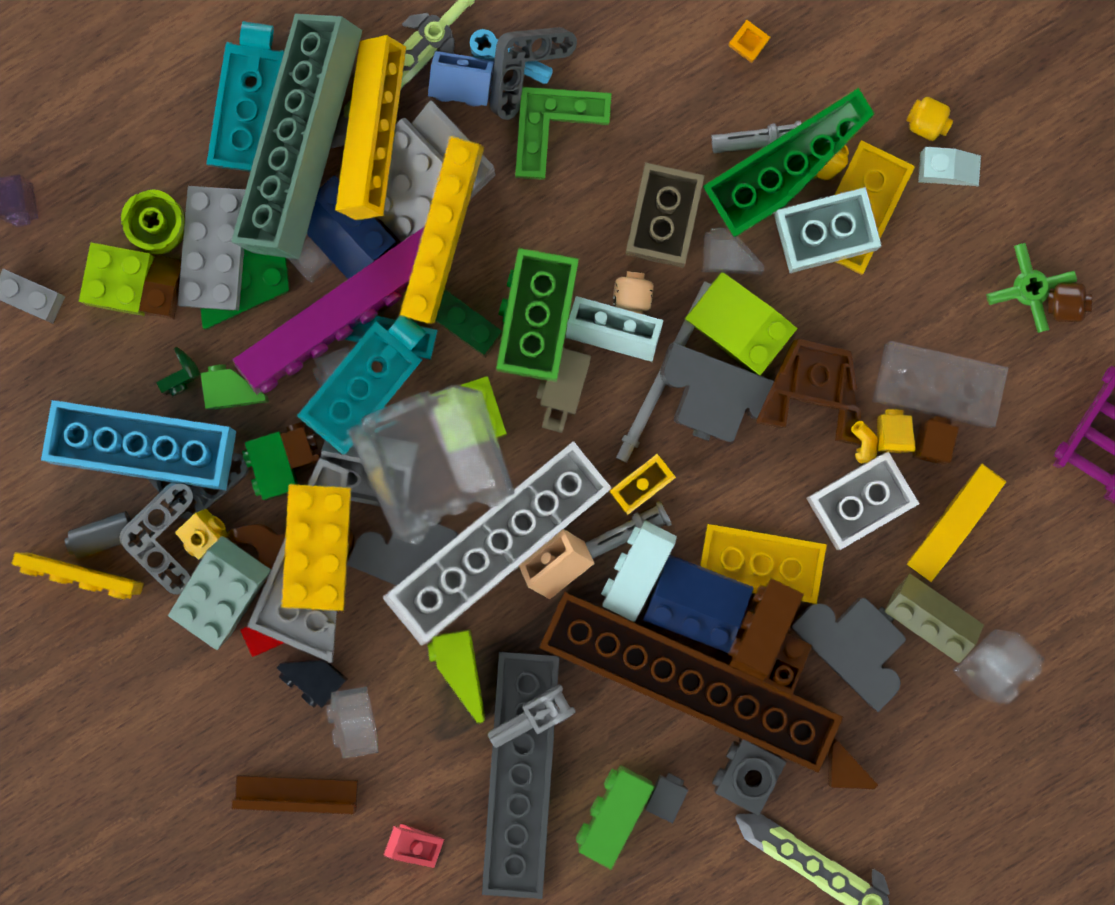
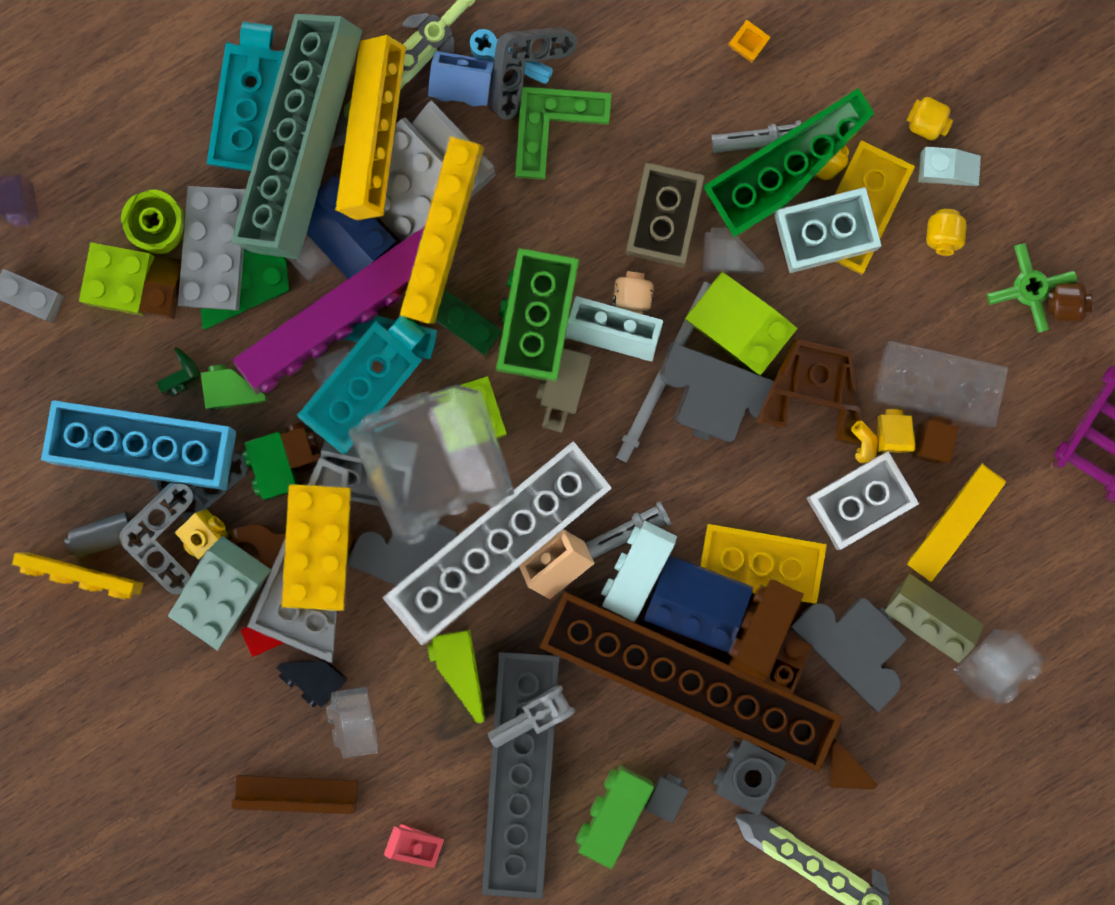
yellow brick [609,454,676,515] -> none
none -> yellow head [926,209,967,256]

